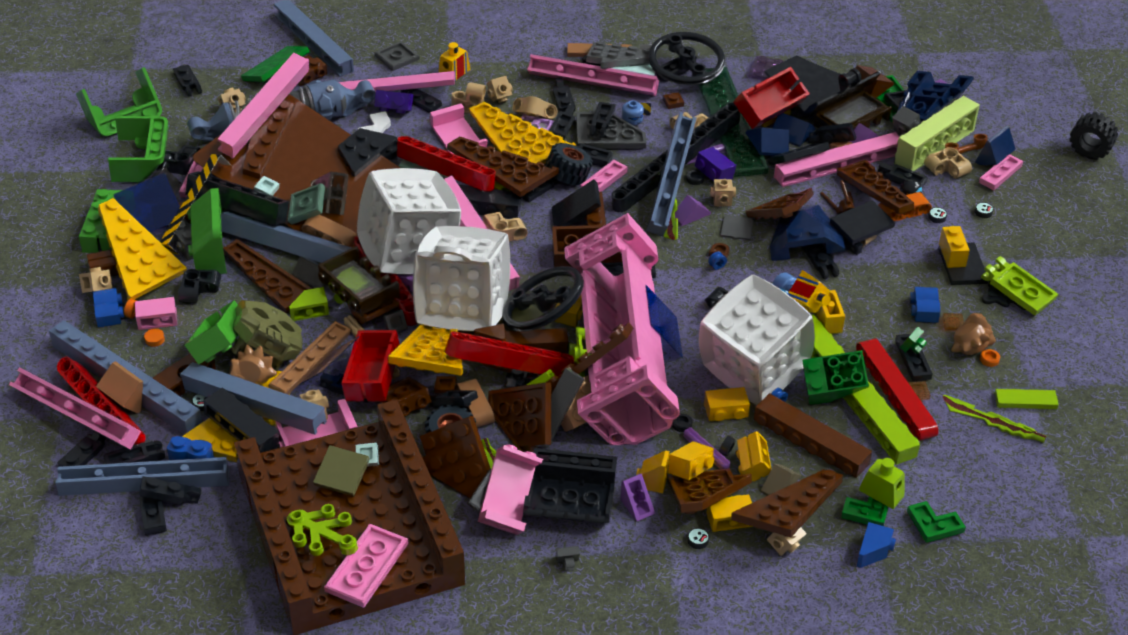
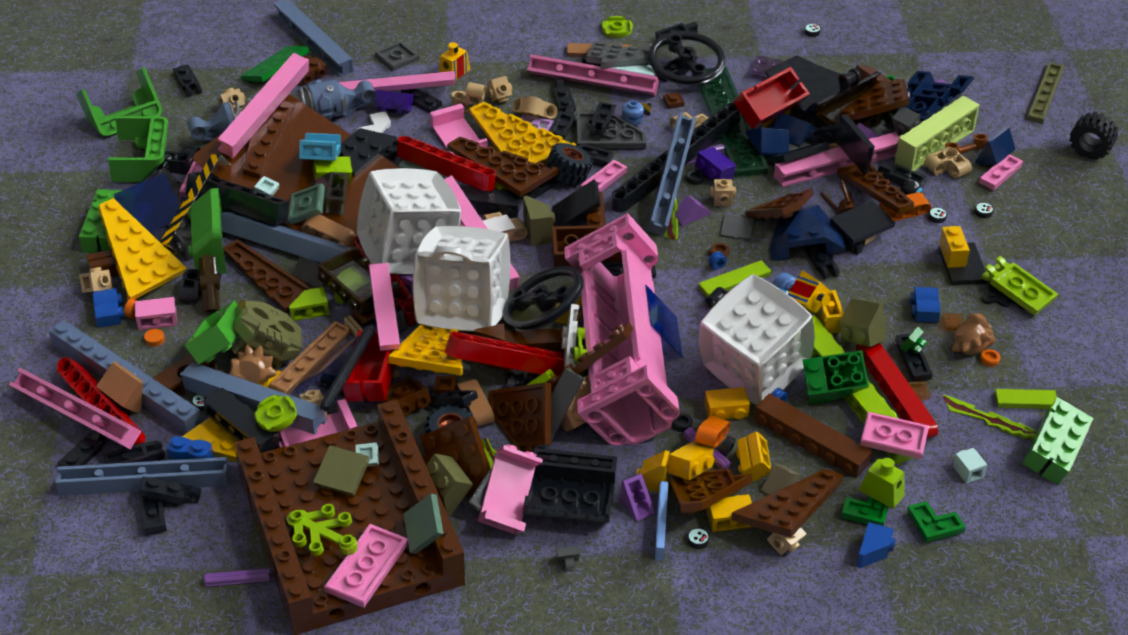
none -> dark brown piece [198,255,220,313]
none -> medium lavender axle [204,568,271,587]
none -> lime tile [255,395,297,432]
none -> medium azure panel [299,133,341,160]
none -> lime brick [313,157,352,185]
none -> black axle [319,326,375,412]
none -> bright pink tile [369,263,400,351]
none -> sand green tile [404,494,444,554]
none -> olive slope [426,454,473,516]
none -> white sticker [482,215,515,232]
none -> olive slope [523,196,555,246]
none -> white wing [561,304,579,367]
none -> lime tile [601,16,633,38]
none -> black hinge [655,22,698,45]
none -> light blue tile [655,481,668,561]
none -> orange beam [695,416,731,448]
none -> lime tile [698,260,772,297]
none -> tile [804,23,821,37]
none -> black tile [836,114,875,174]
none -> reddish brown wing [840,78,910,121]
none -> olive slope [840,297,886,347]
none -> bright pink tile [860,412,929,460]
none -> light aqua brick [953,448,987,484]
none -> piece [1022,397,1093,484]
none -> olive tile [1026,62,1065,124]

